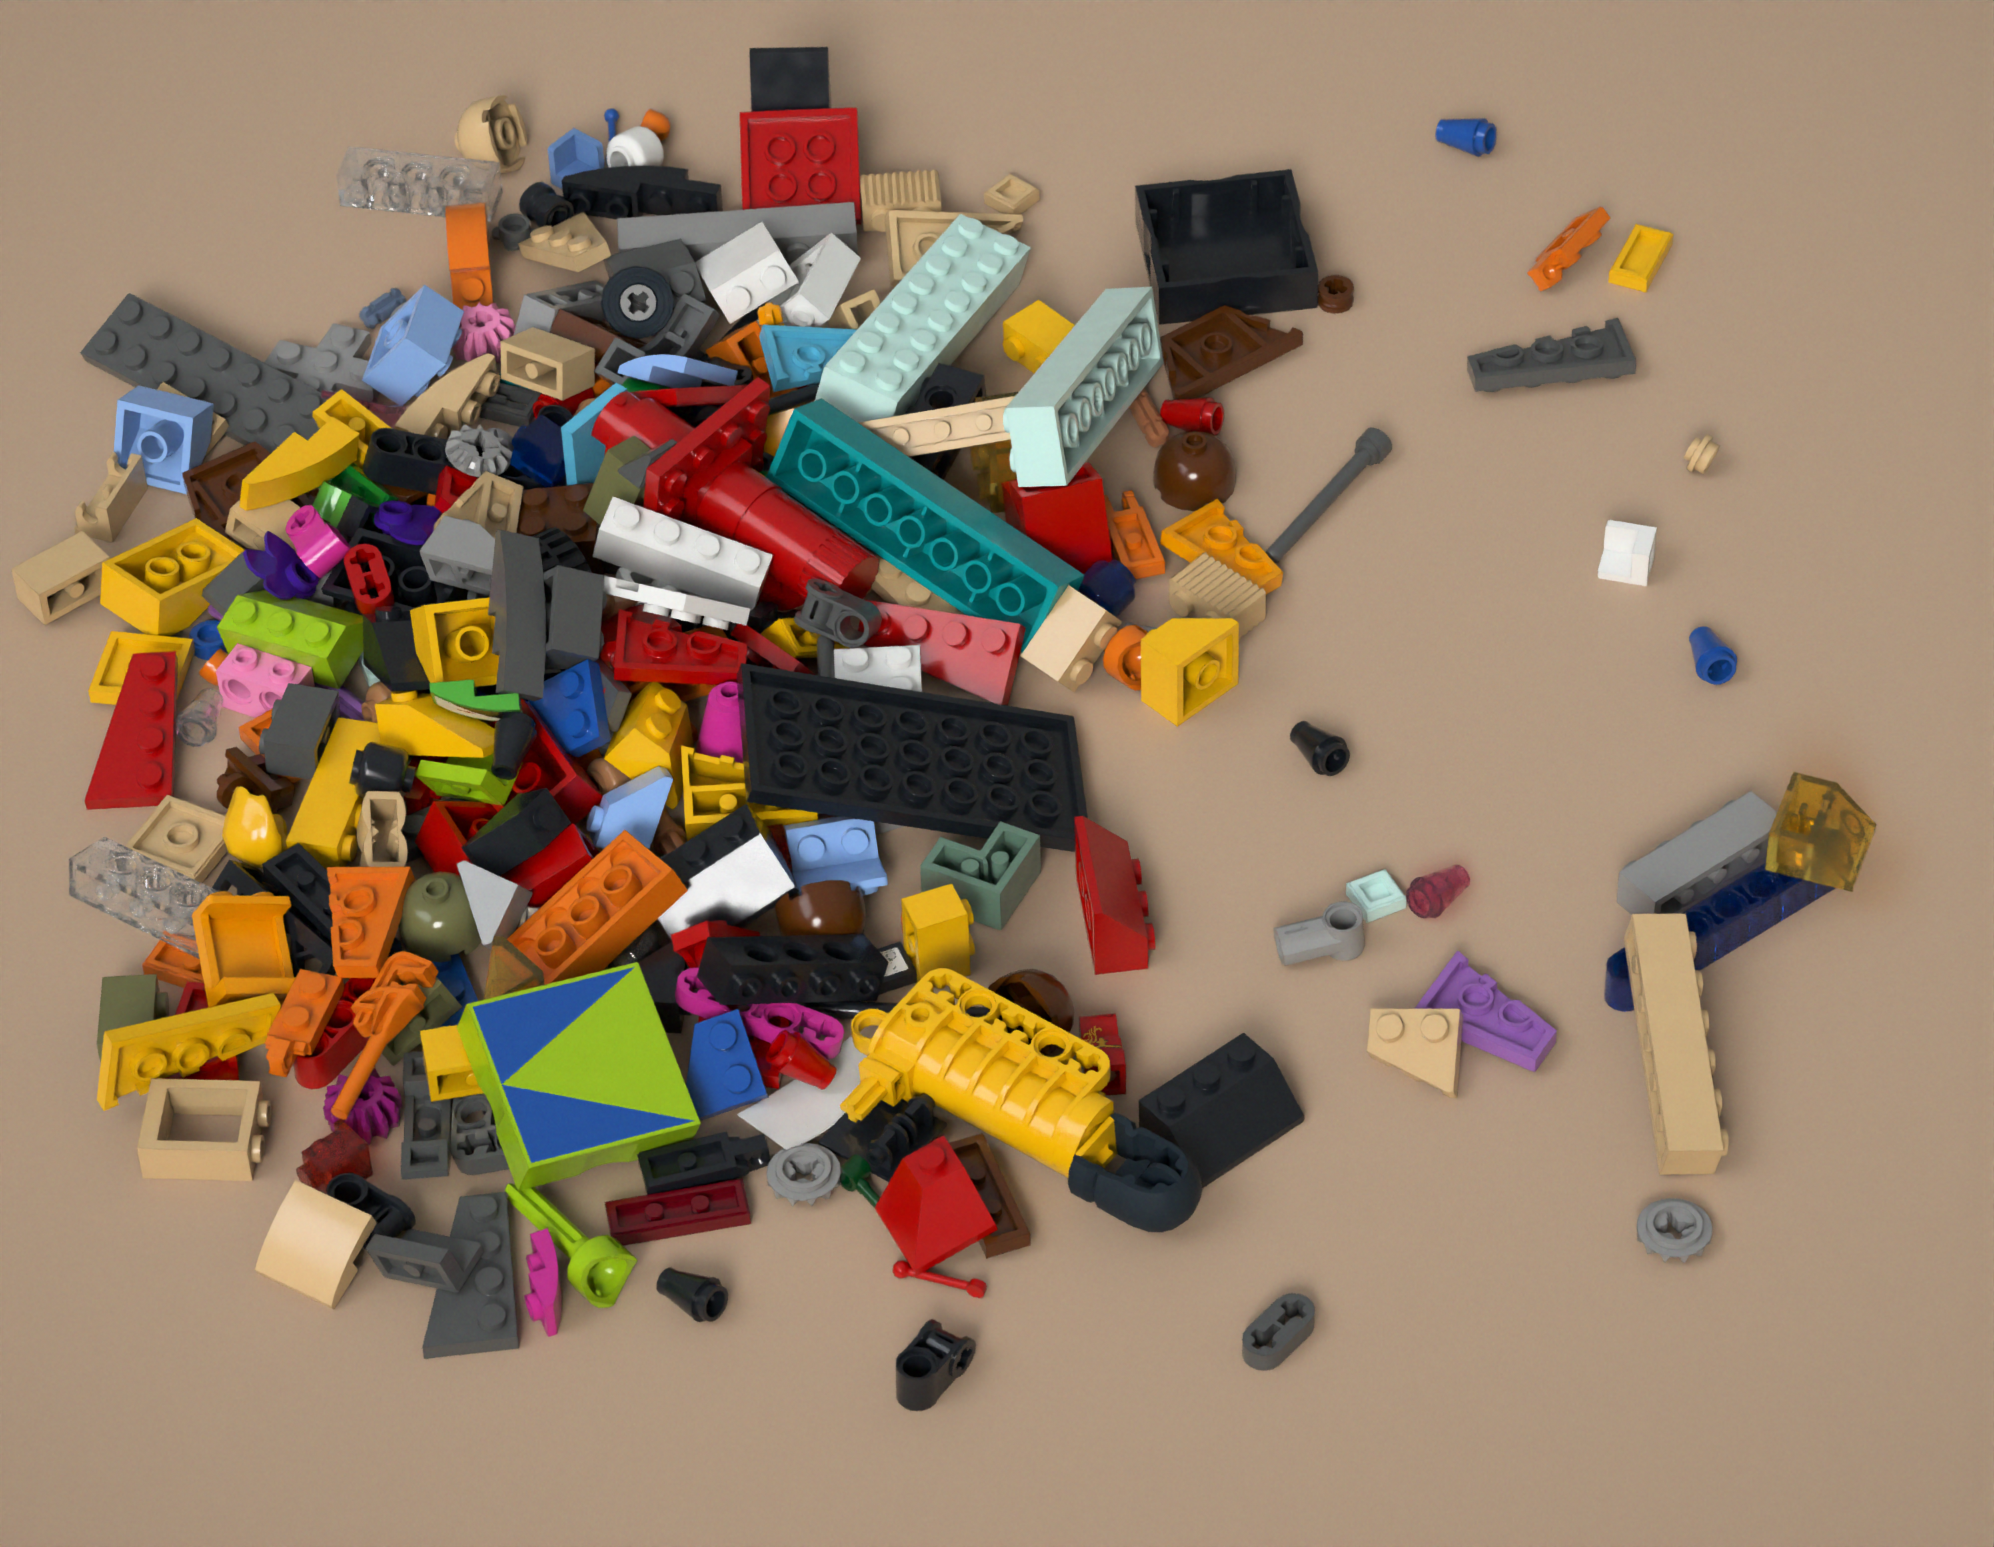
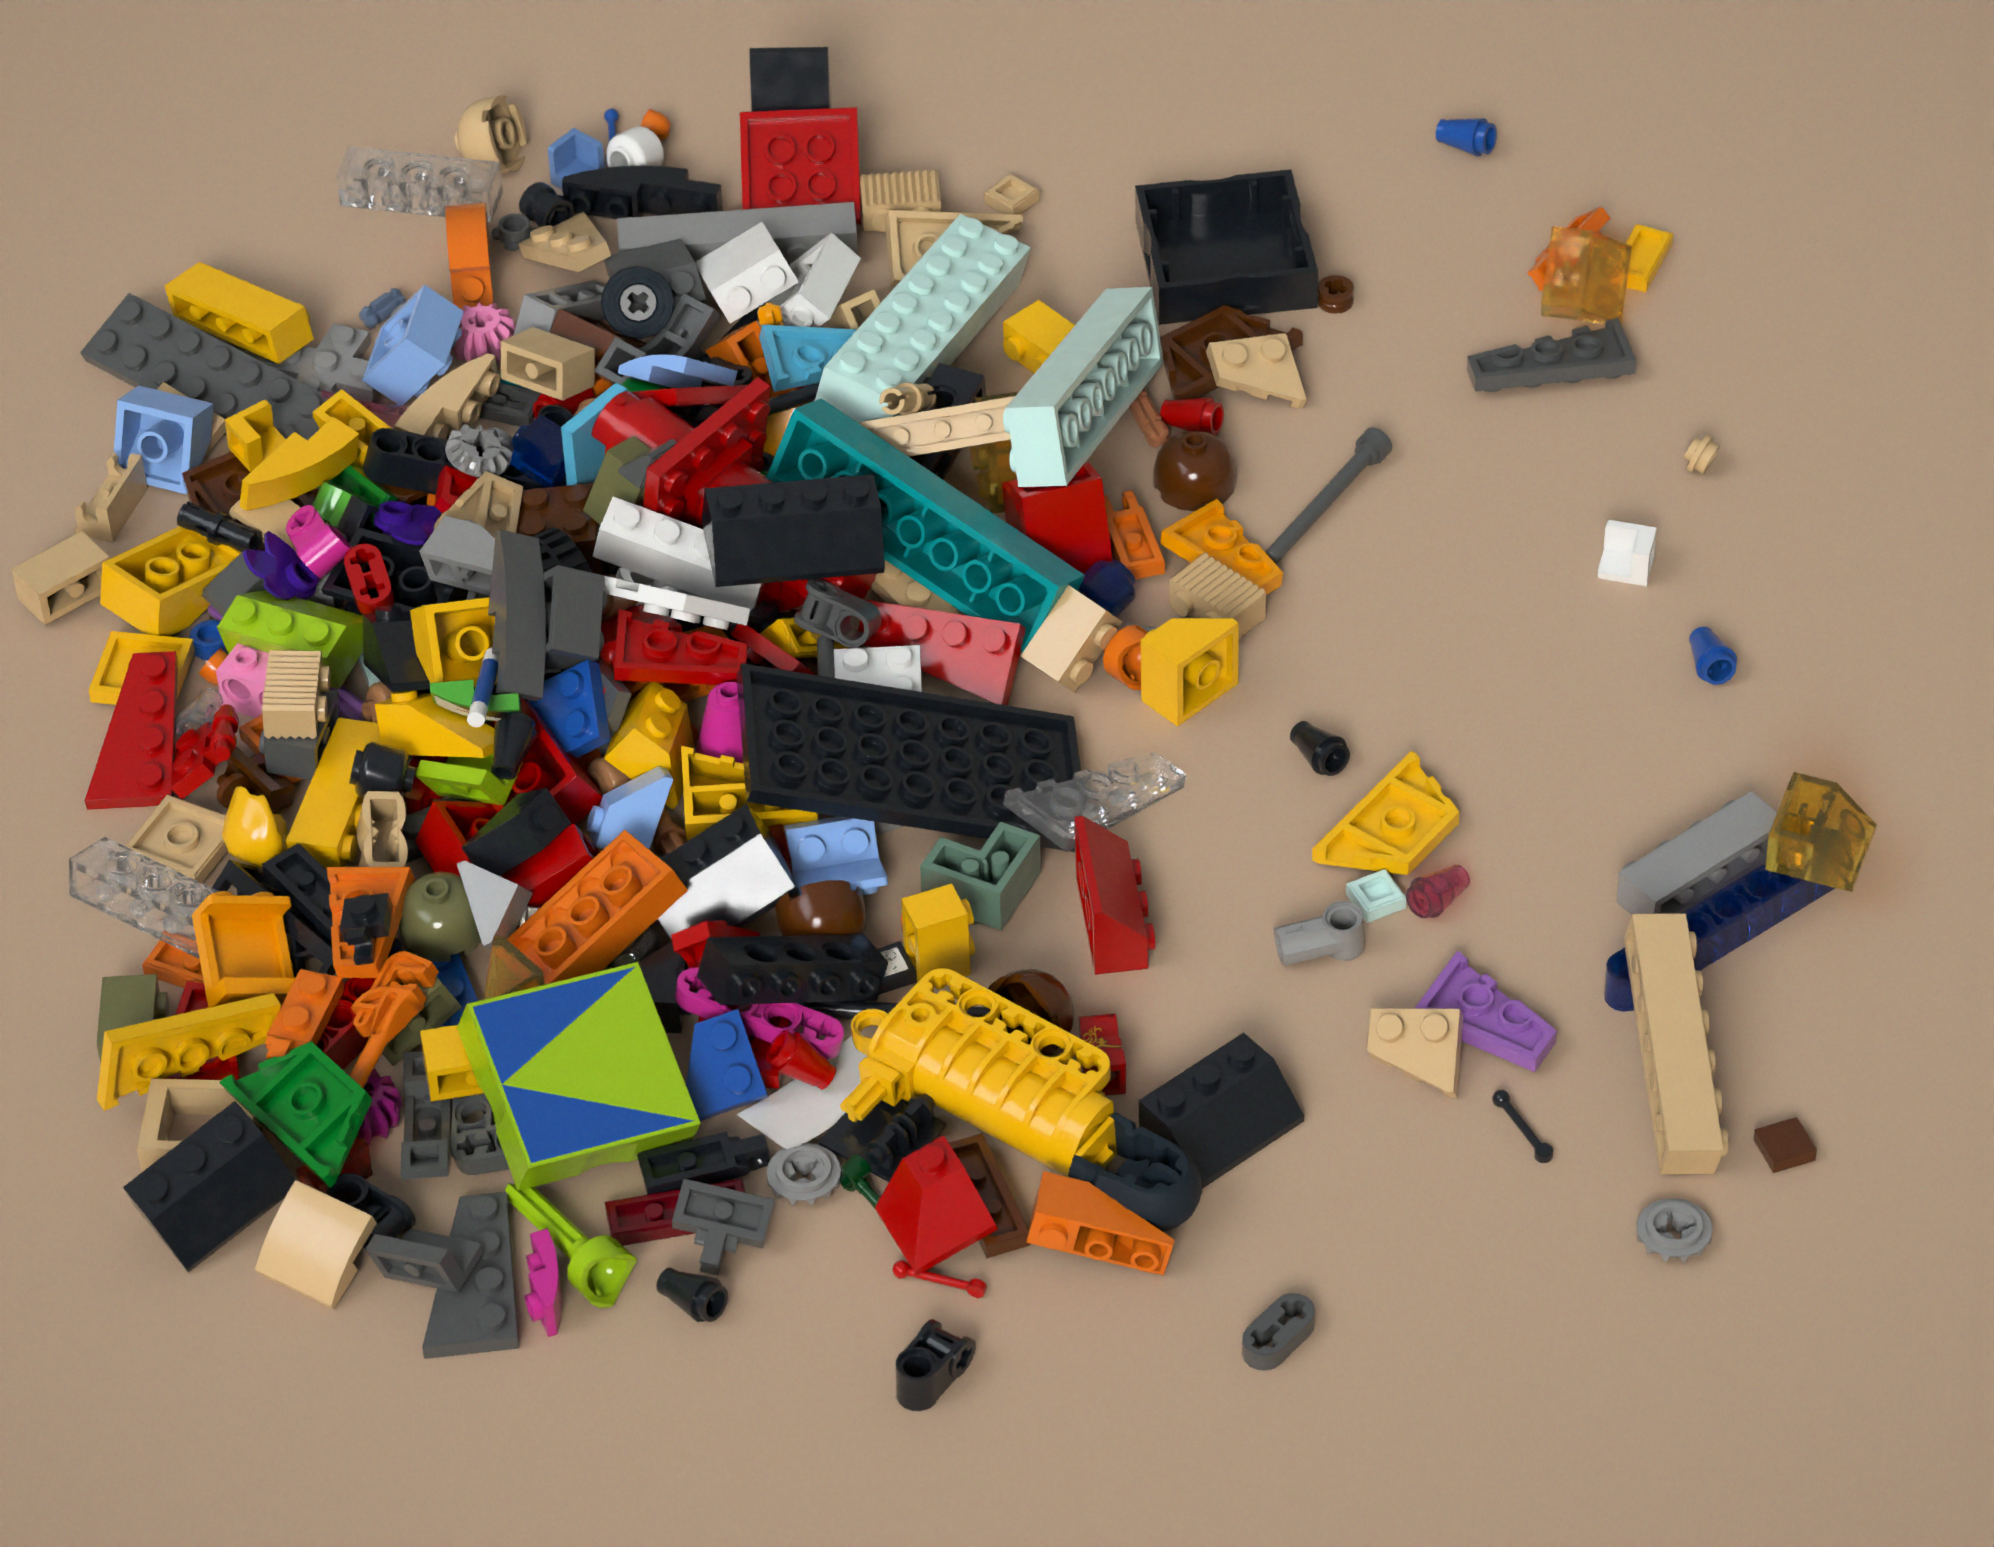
none -> black slope [123,1101,296,1273]
none -> yellow brick [164,262,314,364]
none -> red plate [170,704,239,799]
none -> black pin [177,501,262,552]
none -> green wing [219,1042,372,1188]
none -> yellow panel [225,400,286,472]
none -> tan brick [262,650,331,739]
none -> black plate [340,893,393,965]
none -> bar [467,648,499,728]
none -> dark grey hinge [672,1179,775,1276]
none -> black slope [702,474,885,587]
none -> tan pin [879,382,936,415]
none -> clear wing [1003,751,1187,852]
none -> orange slope [1026,1171,1174,1276]
none -> tan wing [1206,333,1307,409]
none -> yellow wing [1312,751,1460,875]
none -> black hinge [1492,1090,1553,1163]
none -> clear yellow slope [1541,226,1632,325]
none -> reddish brown tile [1754,1117,1817,1173]

